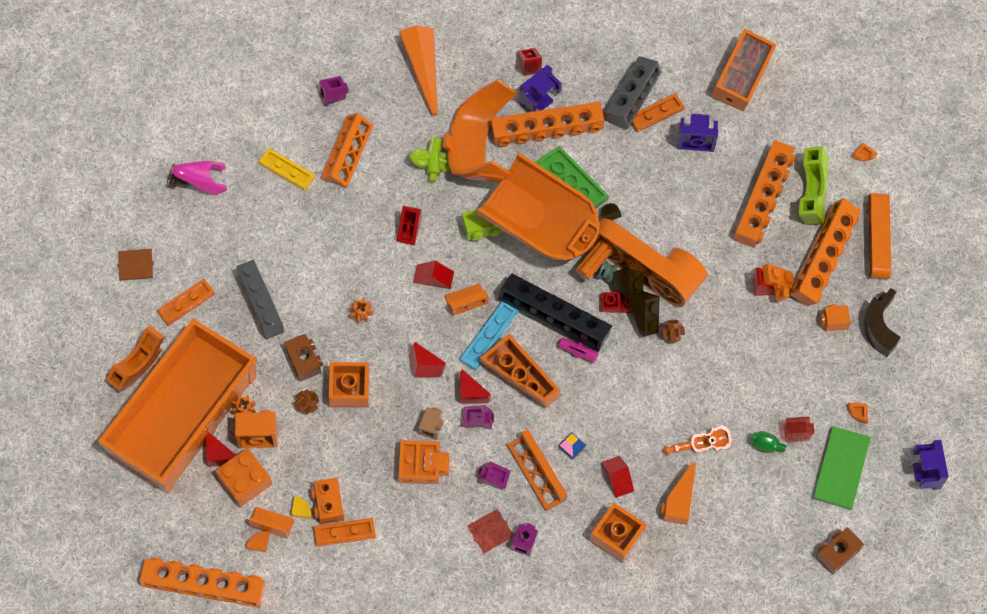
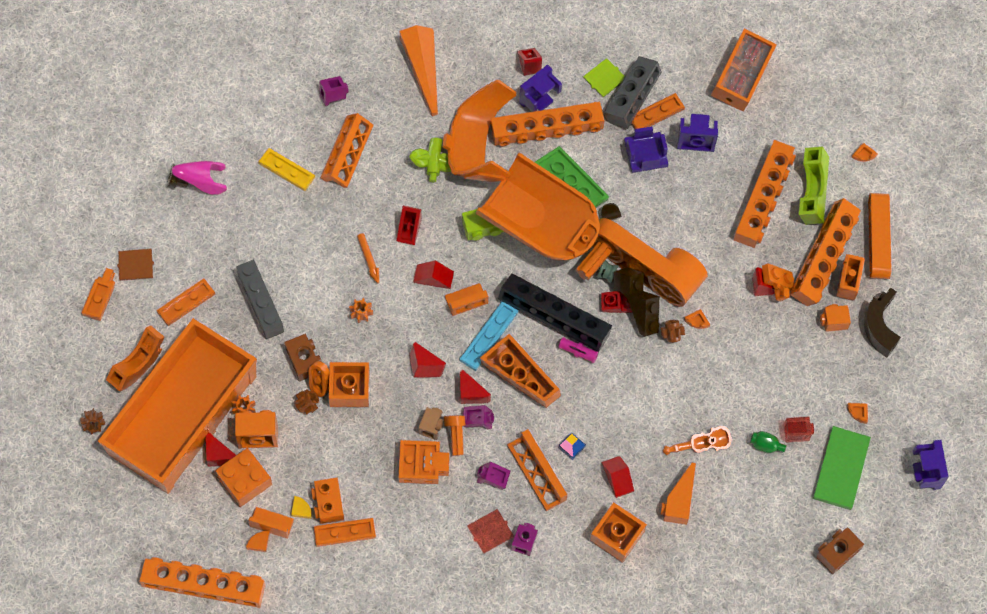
none -> dark orange gear [80,408,105,434]
none -> orange hinge [82,268,115,321]
none -> orange plate [309,361,329,397]
none -> orange piece [357,233,379,284]
none -> orange piece [444,415,465,456]
none -> lime piece [583,58,625,98]
none -> dark purple panel [624,127,669,173]
none -> orange tile [684,309,710,329]
none -> orange brick [836,254,865,300]

